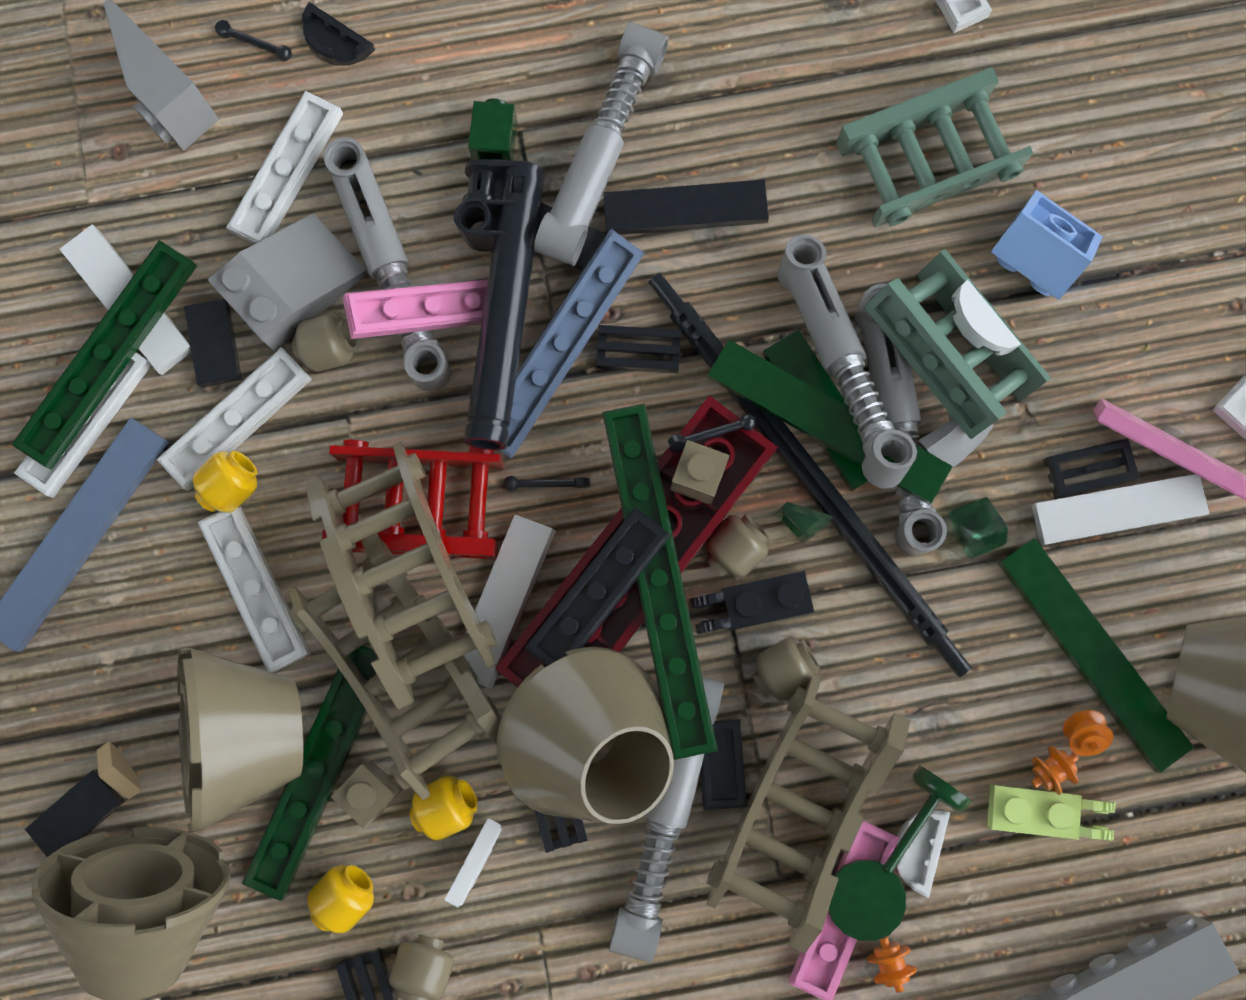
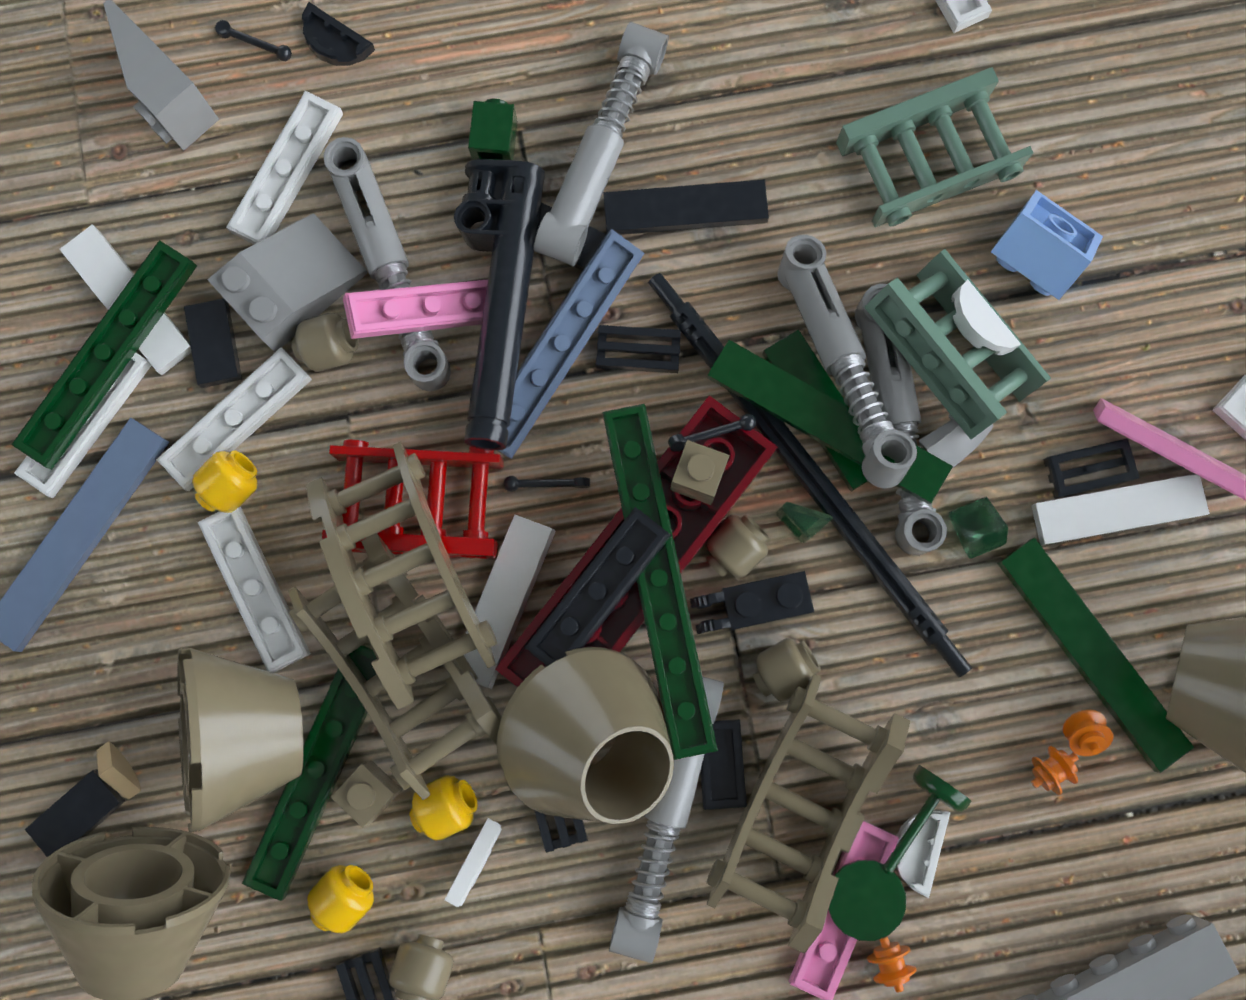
yellowish green hinge [987,784,1116,841] -> none

